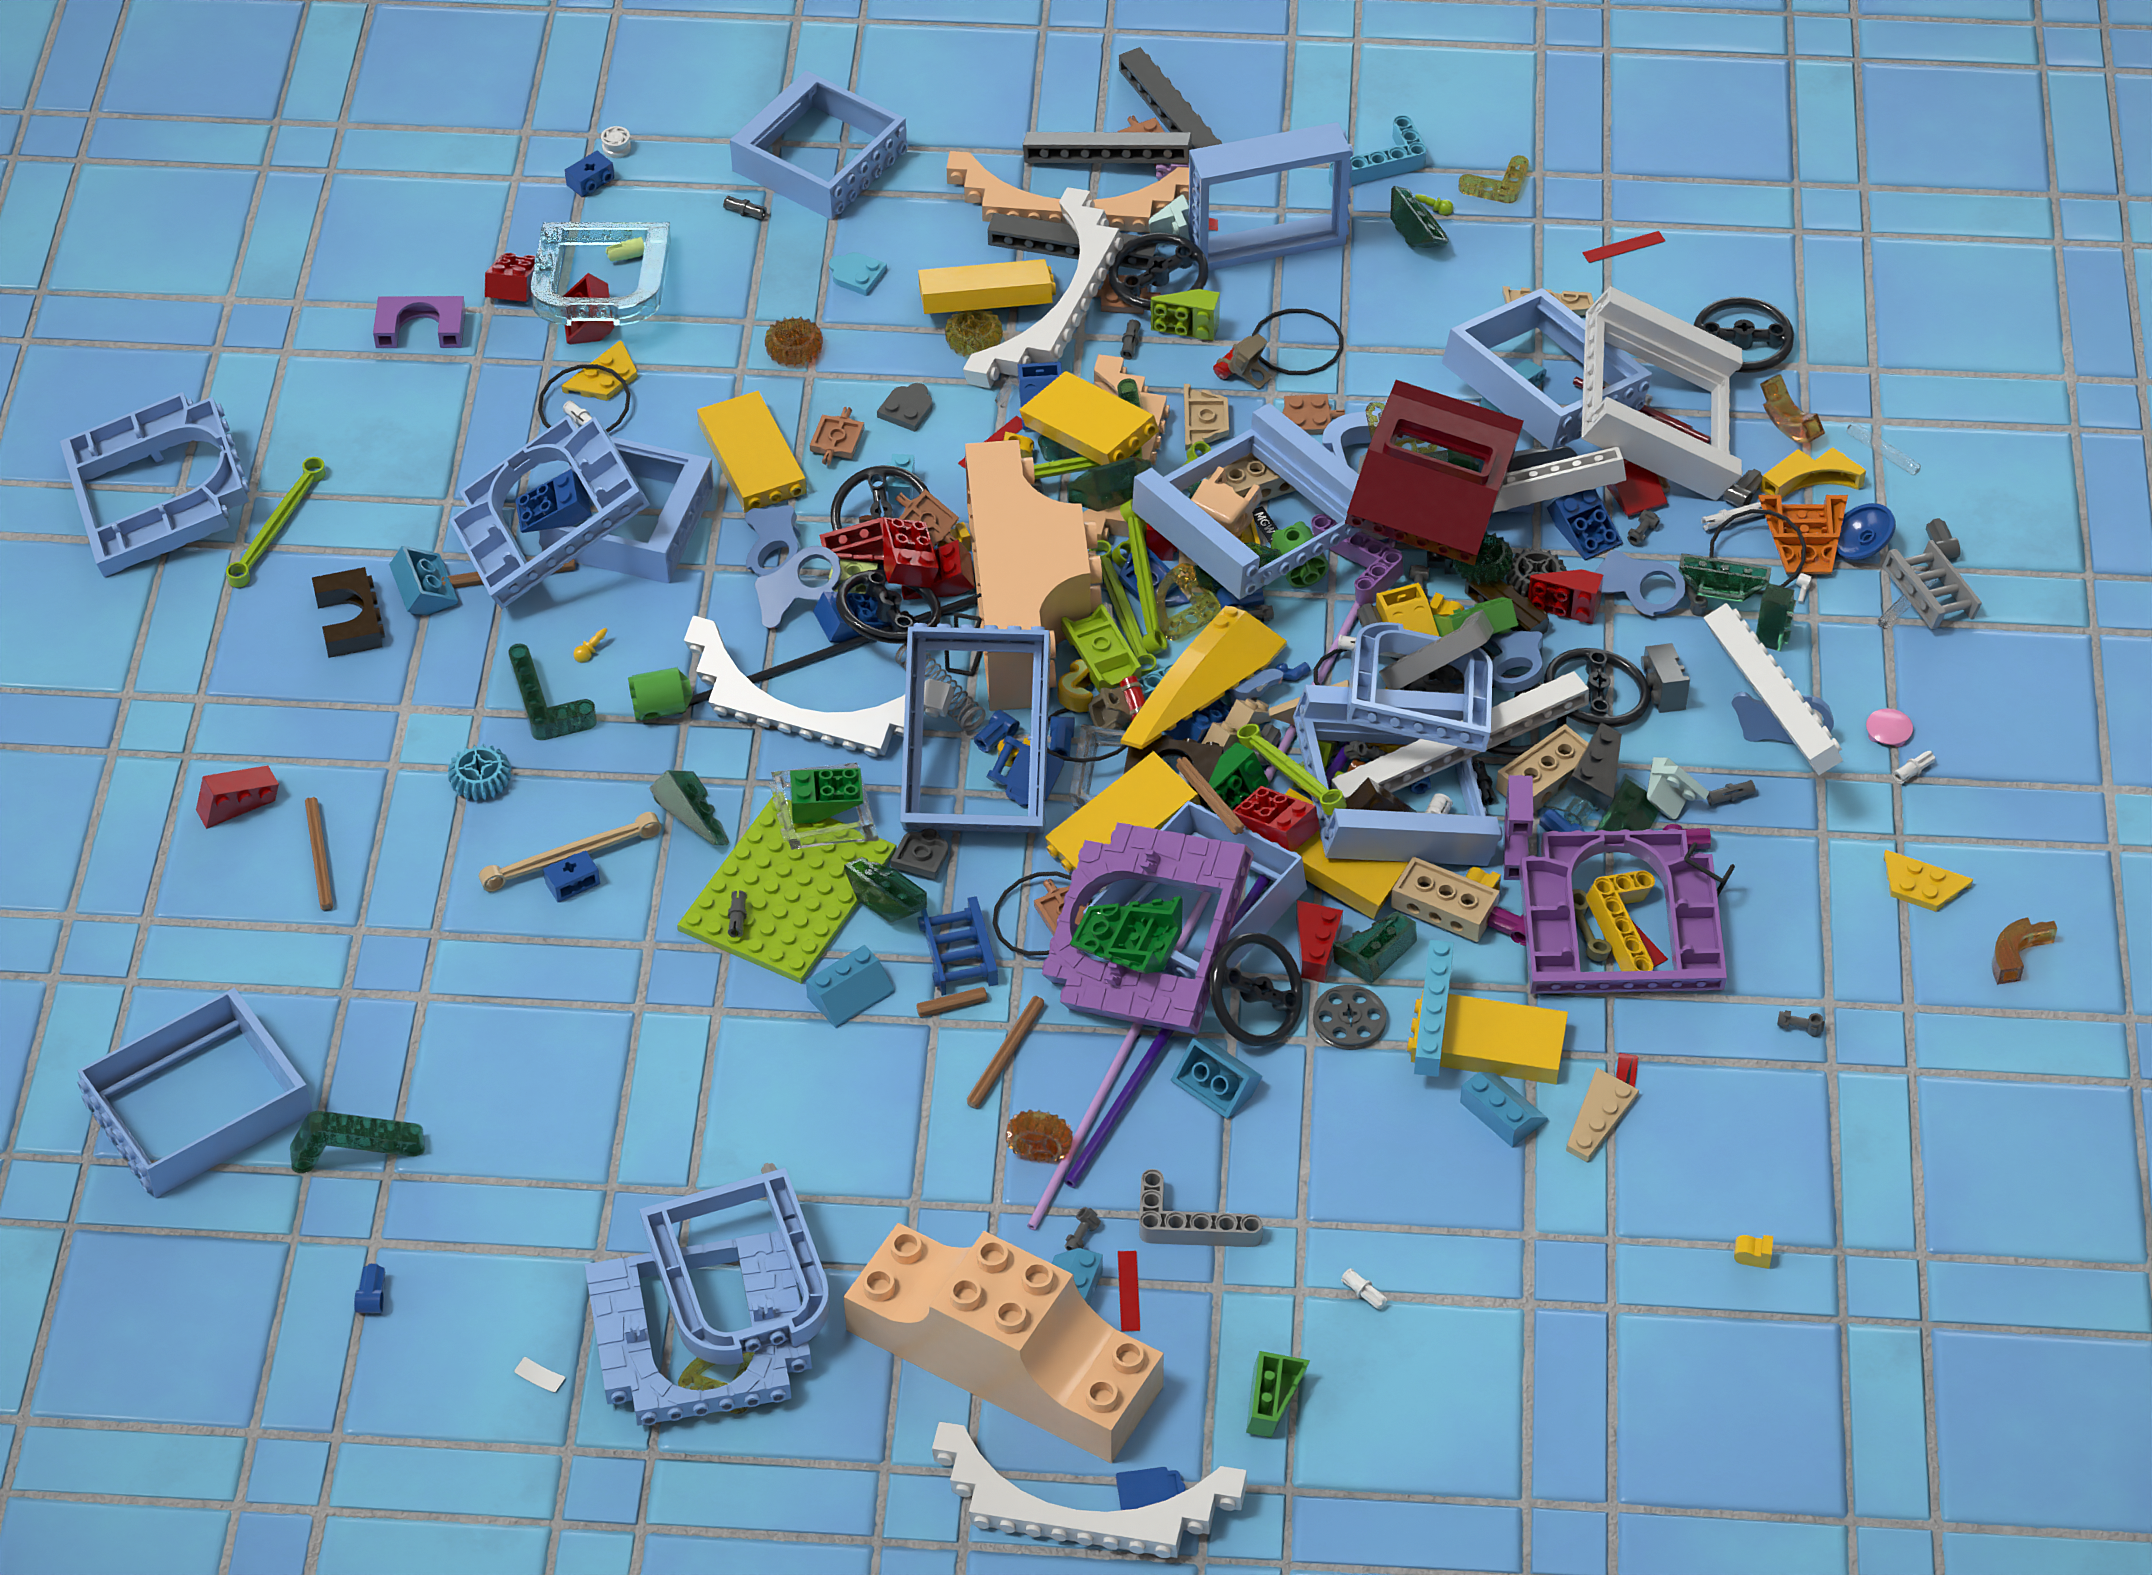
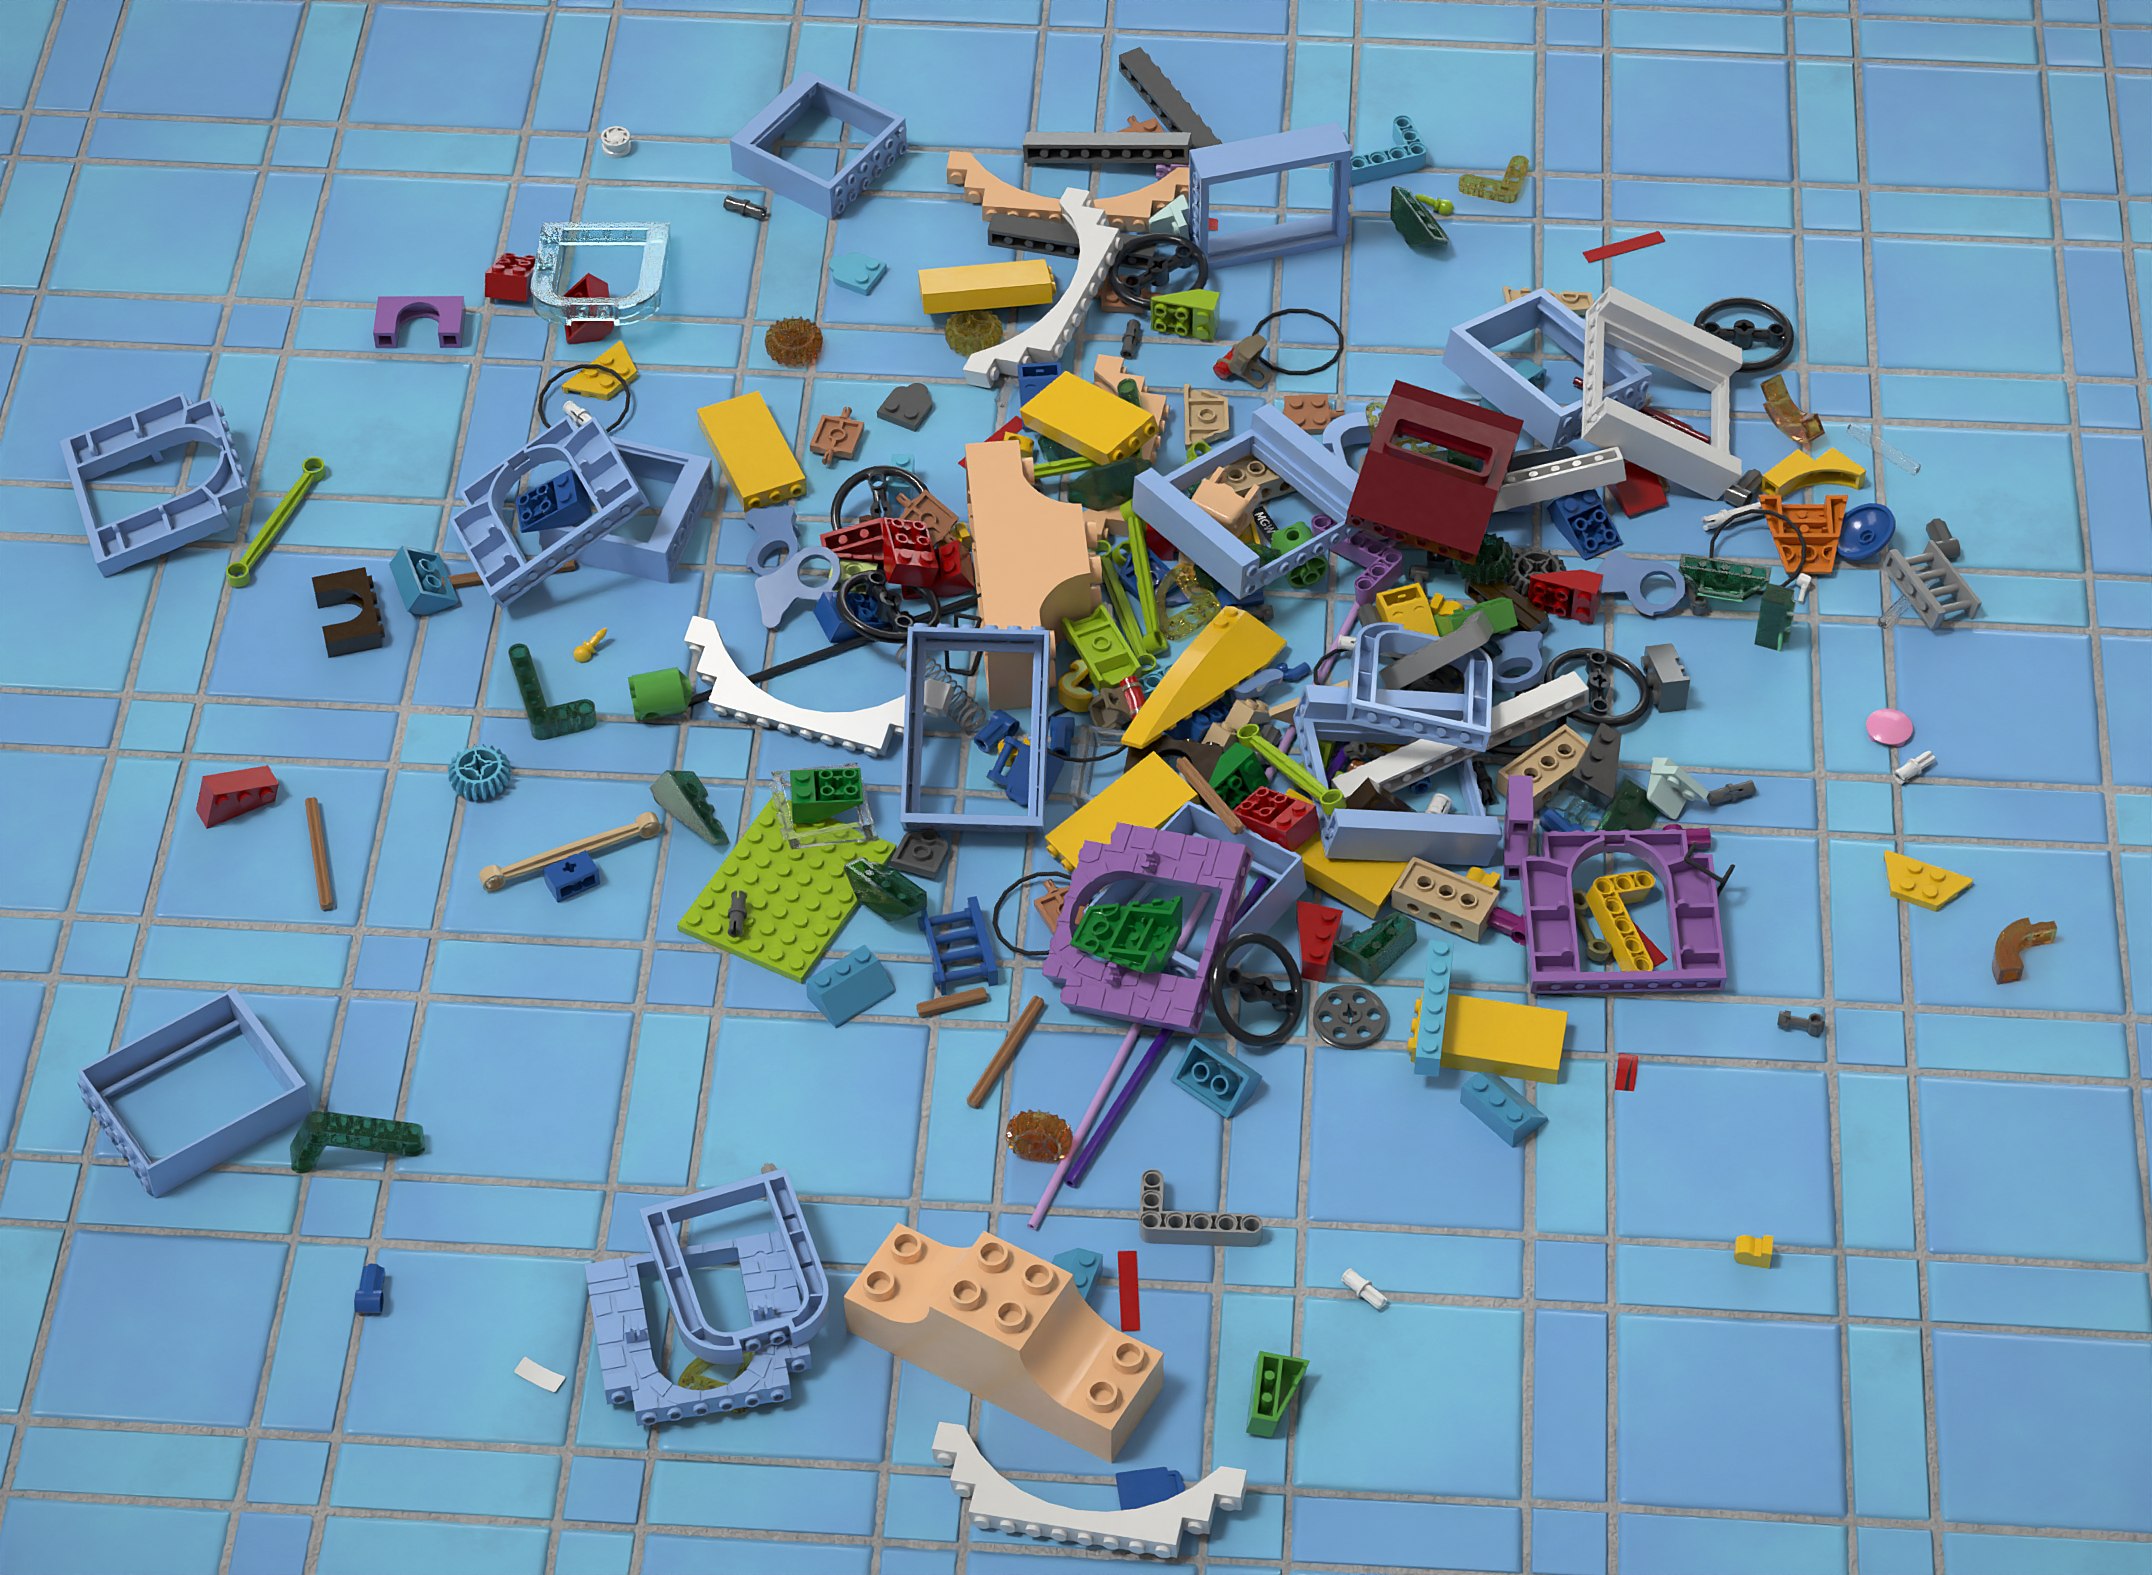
blue brick [564,150,615,197] -> none
yellowish green hinge [605,237,646,262] -> none
dark grey bar [1064,1207,1101,1251] -> none
tan wing [1566,1068,1639,1162] -> none
dark grey bar [1627,510,1661,545] -> none
white brick [1703,603,1843,776] -> none
medium blue animal [1731,692,1834,744] -> none

